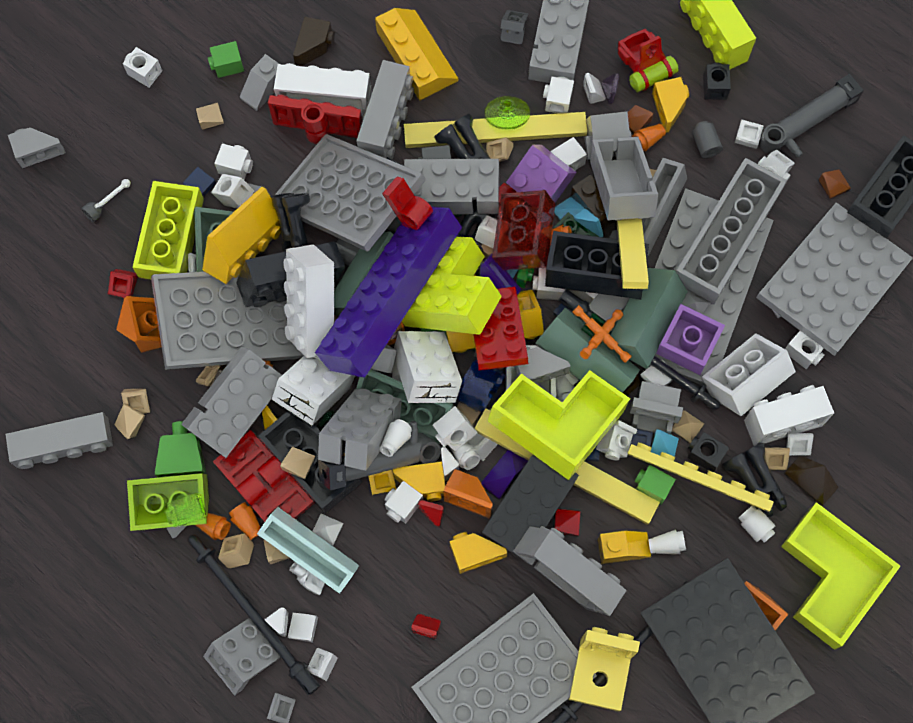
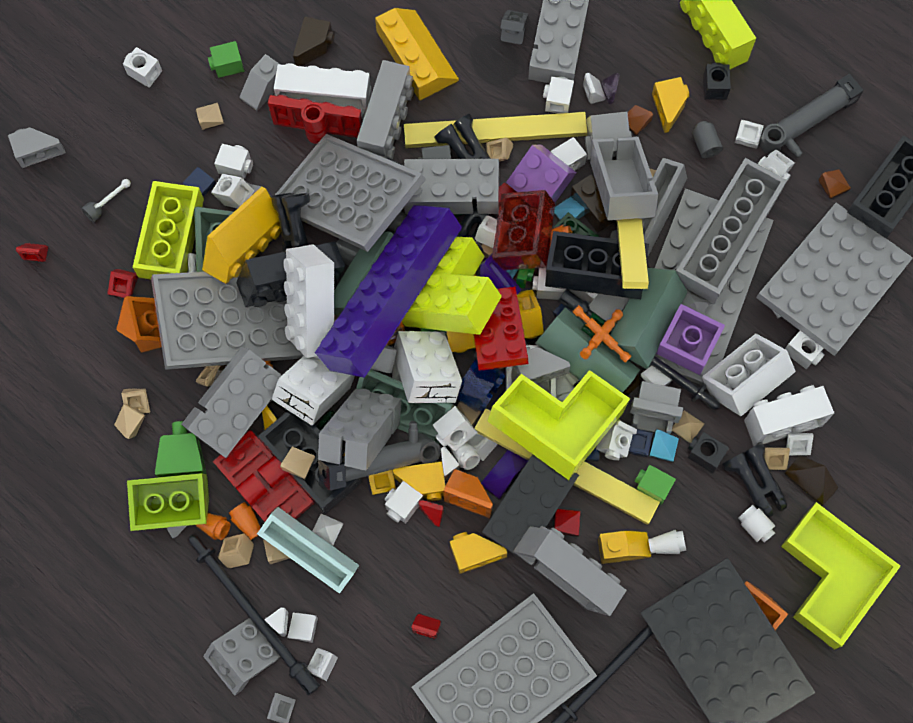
light grey brick [6,412,113,469] -> none
clear neon green brick [165,493,208,528] -> none
white piece [289,562,325,595] -> none
white cone [379,419,412,457] -> none
red plate [382,176,433,230] -> none
clear neon green dish [485,96,530,129] -> none
light yellow bracket [569,627,640,712] -> none
medium azure slope [573,208,603,237] -> none
red piece [618,29,679,92] -> none
light yellow plate [628,442,773,512] -> none
orange cone [632,124,666,151] -> none
none -> red slope [16,243,48,262]

